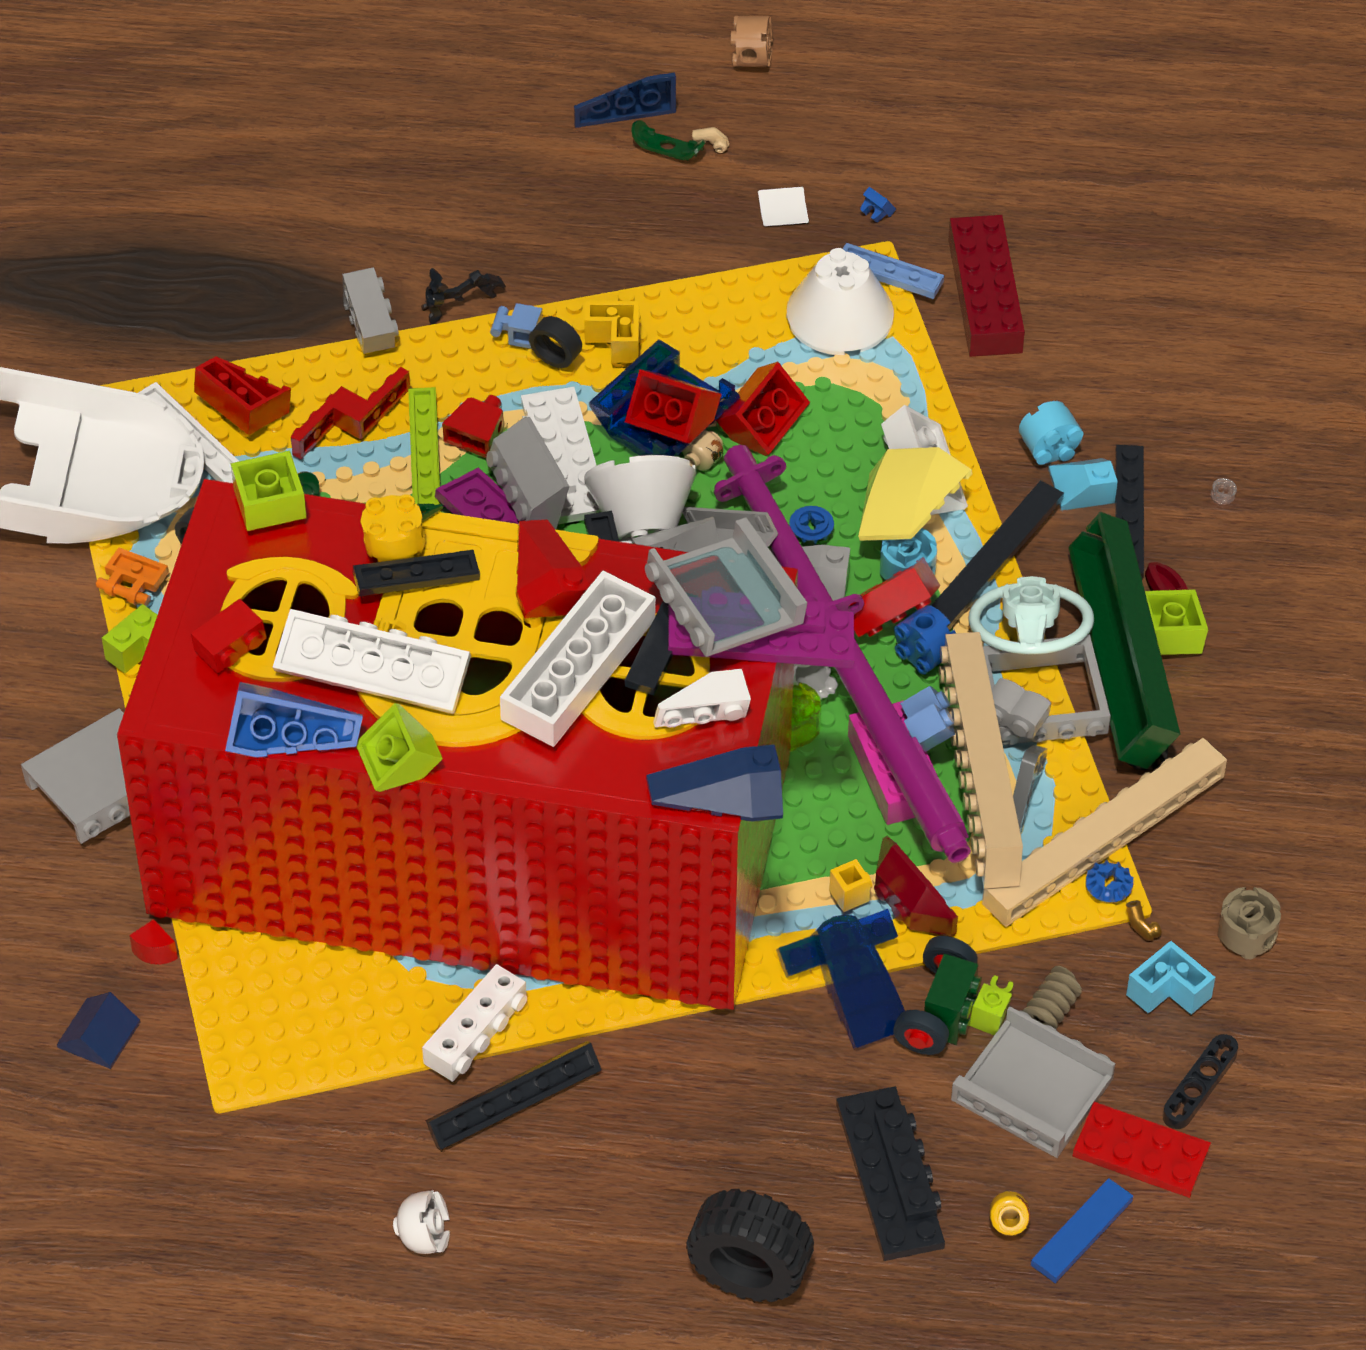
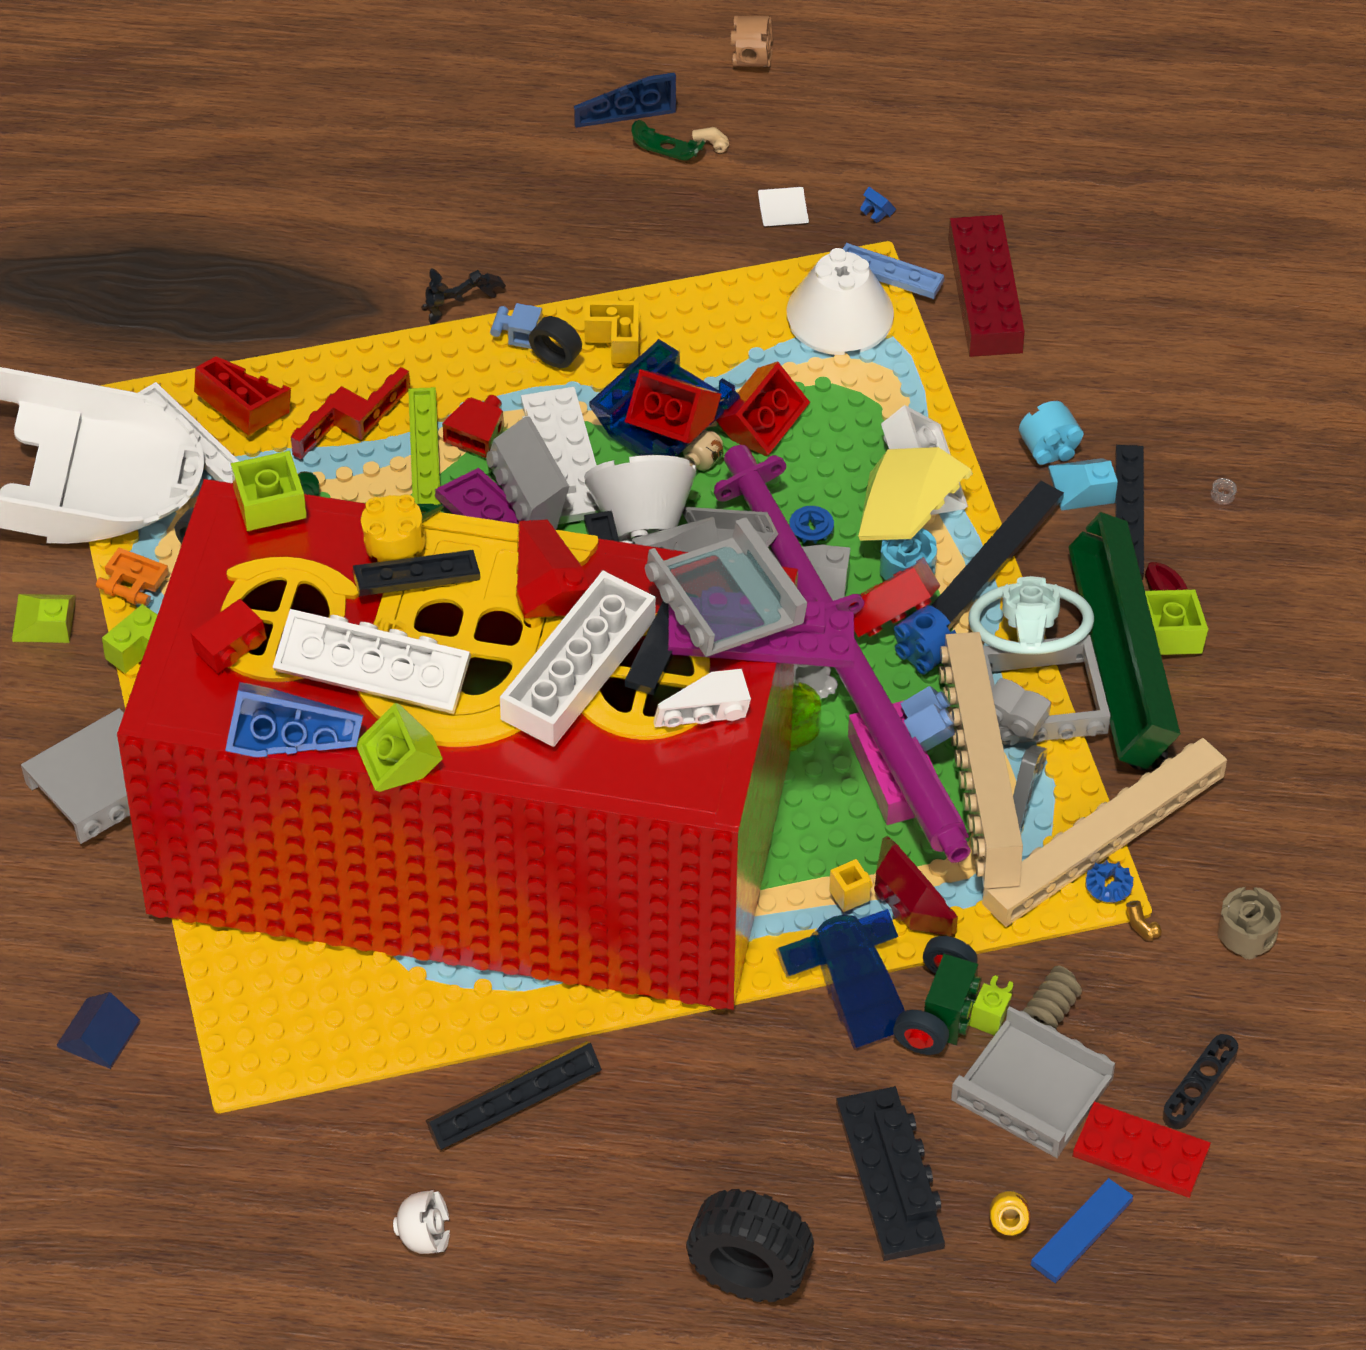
red brick [129,919,178,965] -> none
light grey wedge [343,267,399,354] -> none
white brick [422,964,527,1082] -> none
dark blue wedge [646,744,783,822] -> none
medium azure brick [1126,941,1215,1015] -> none
none -> lime slope [12,594,76,643]

